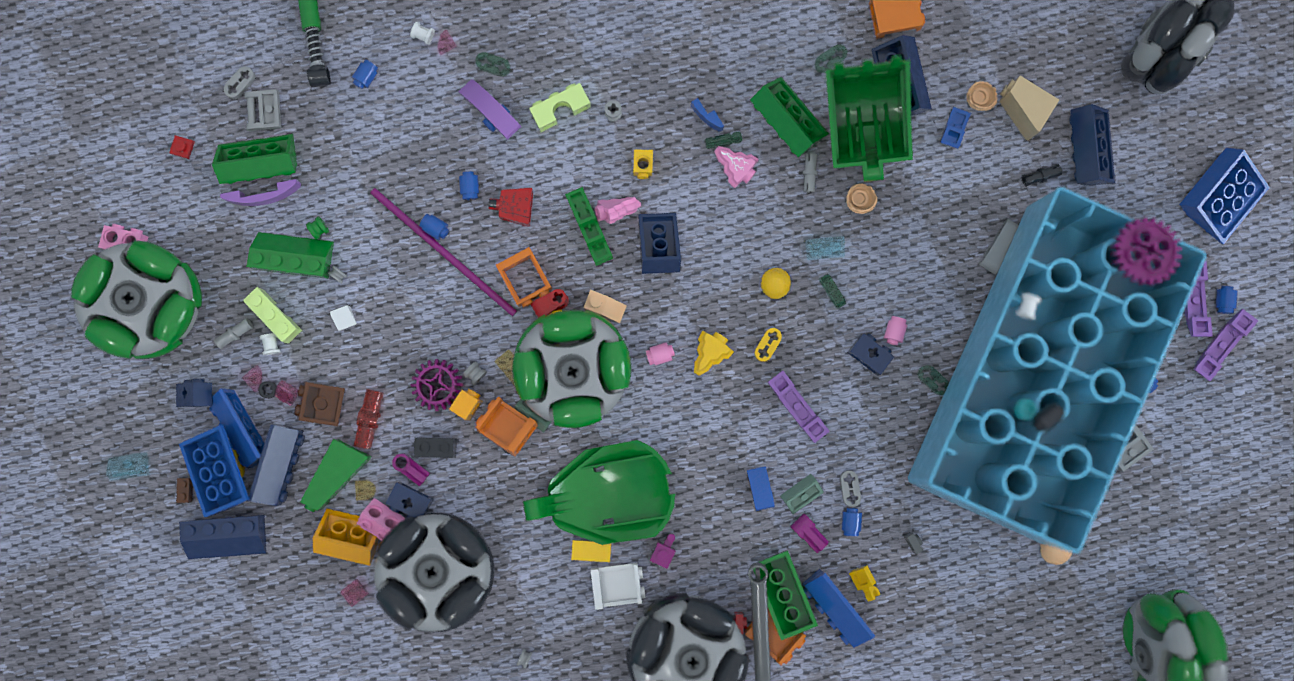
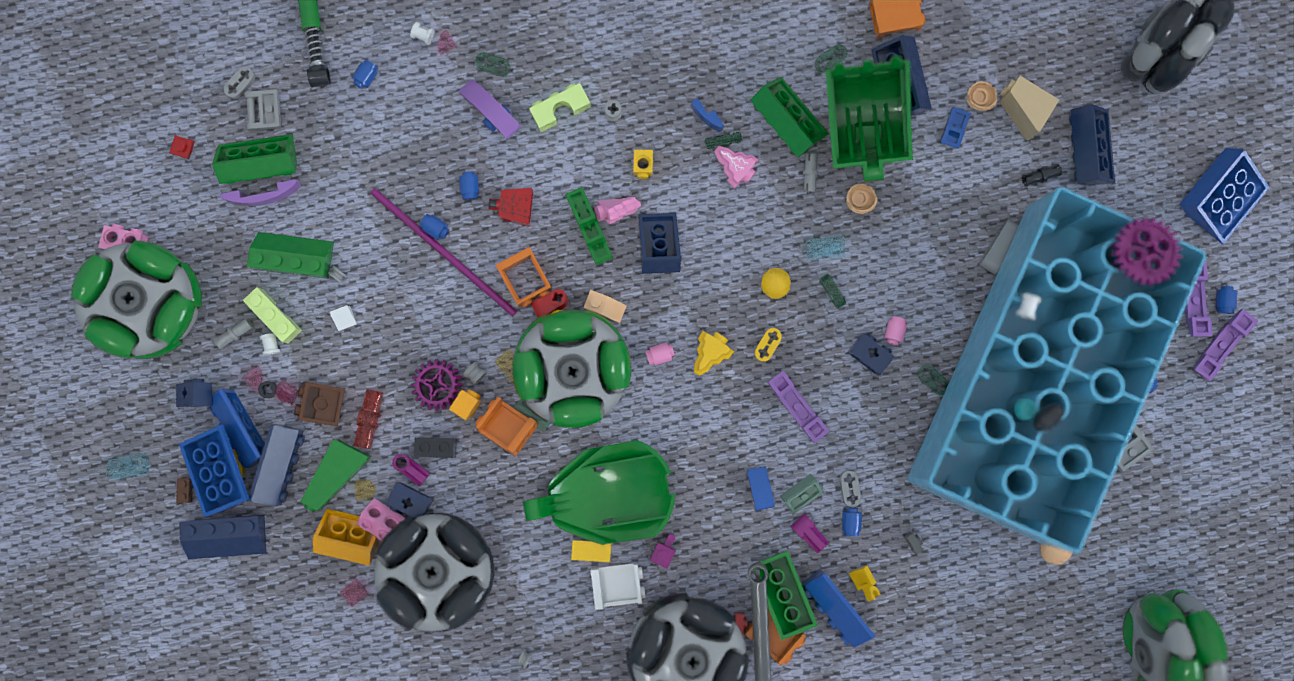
green wheel [306,216,330,240] -> none

